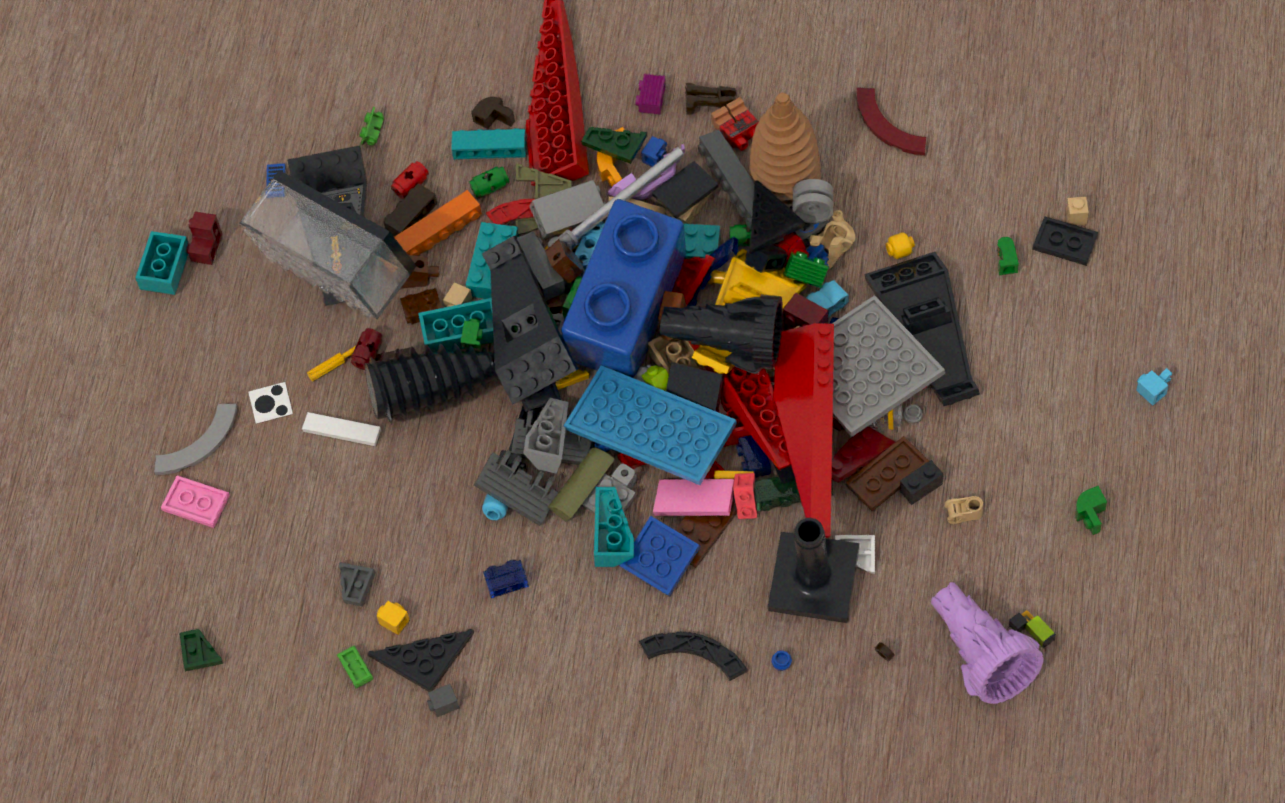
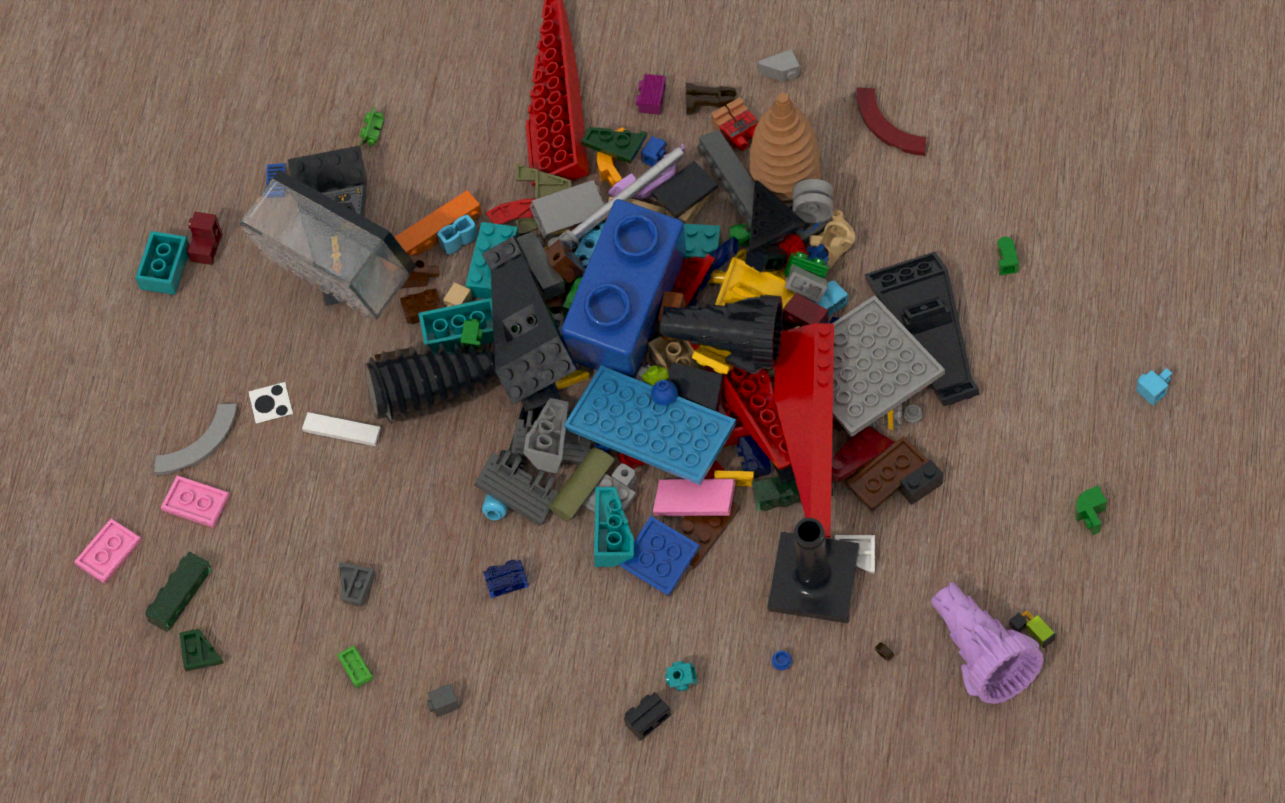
yellow axle [307,346,356,382] -> none
dark red piece [351,328,383,370] -> none
black tile [368,629,474,692] -> none
yellow brick [377,601,410,635] -> none
dark brown brick [384,183,437,237] -> none
red piece [391,161,429,199] -> none
teal brick [451,128,526,160] -> none
green piece [469,166,510,198] -> none
dark brown brick [471,97,515,129] -> none
black tile [639,631,747,681] -> none
coral bracket [733,473,757,519] -> none
yellow head [885,232,915,259] -> none
tan piece [944,496,983,524] -> none
black tile [1032,216,1098,266] -> none
tan brick [1066,197,1089,225] -> none
none -> bright pink tile [74,518,142,584]
none -> clear green brick [145,552,212,632]
none -> medium azure brick [437,215,478,254]
none -> black brick [624,692,671,740]
none -> blue brick [651,380,678,405]
none -> teal brick [665,661,698,691]
none -> light grey slope [758,49,800,82]
none -> light grey hinge [785,264,827,303]

